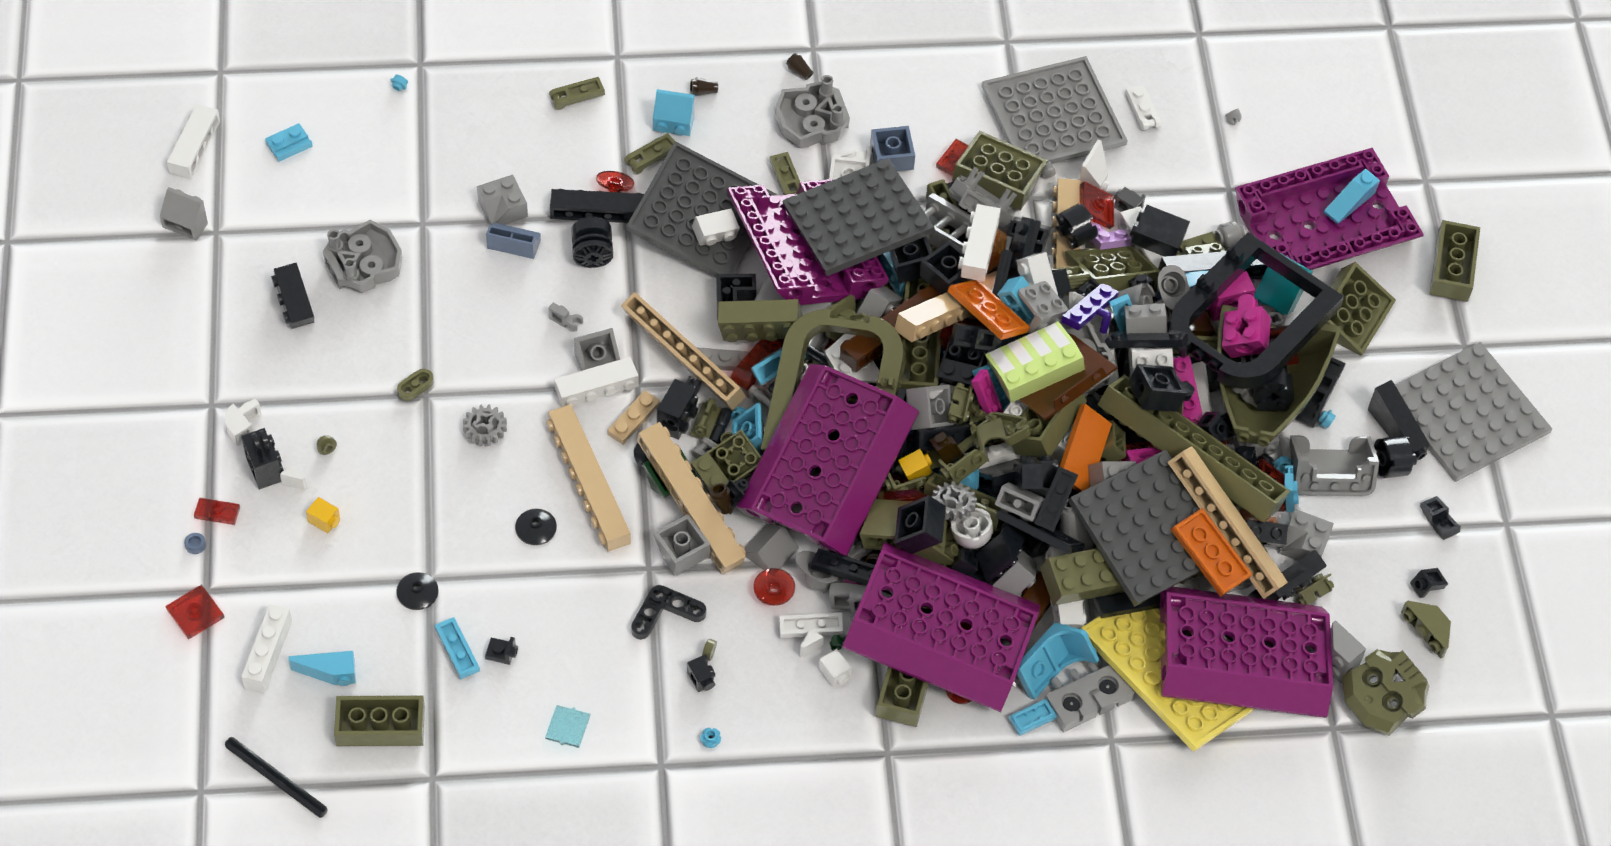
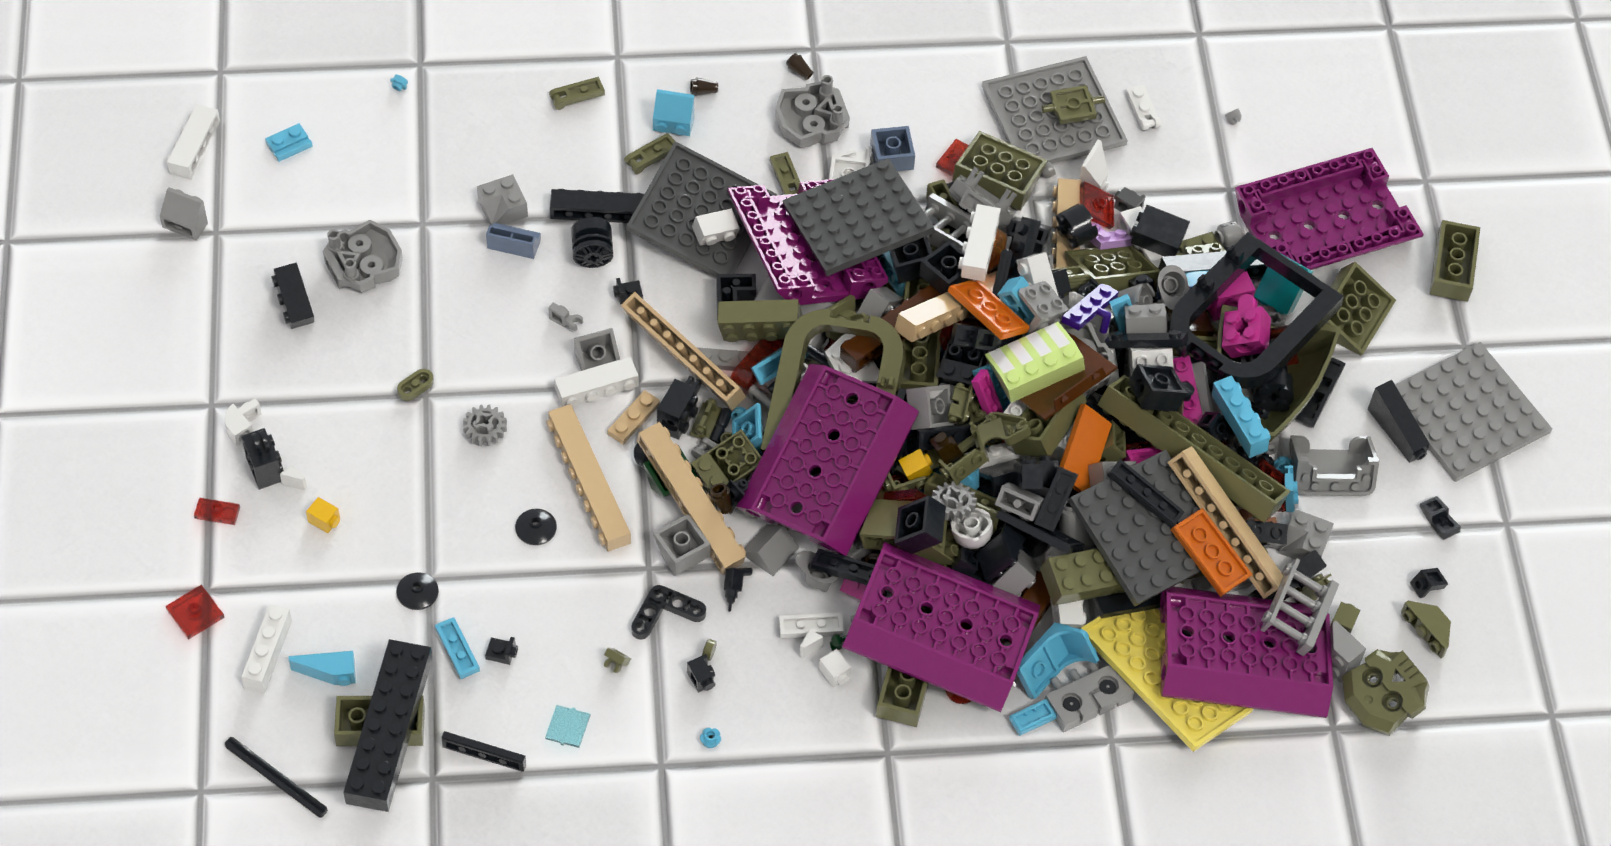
sand blue tile [184,533,206,554] -> none
olive plate [317,435,337,455] -> none
clear red dish [596,171,634,192] -> none
clear red dish [753,568,795,606] -> none
light grey slope [829,583,891,614] -> none
medium azure plate [1318,410,1336,429] -> none
medium azure slope [1323,169,1380,225] -> none
black brick [1374,436,1417,478] -> none
none -> black brick [343,639,433,812]
none -> black tile [441,731,526,772]
none -> olive tile [604,648,632,673]
none -> black bracket [613,278,643,304]
none -> black piece [724,567,753,612]
none -> olive plate [1041,85,1105,125]
none -> black tile [1107,459,1184,528]
none -> medium azure brick [1212,376,1271,458]
none -> black axle [1250,401,1270,420]
none -> light grey fence [1260,558,1339,656]
none -> olive brick [1330,602,1360,634]

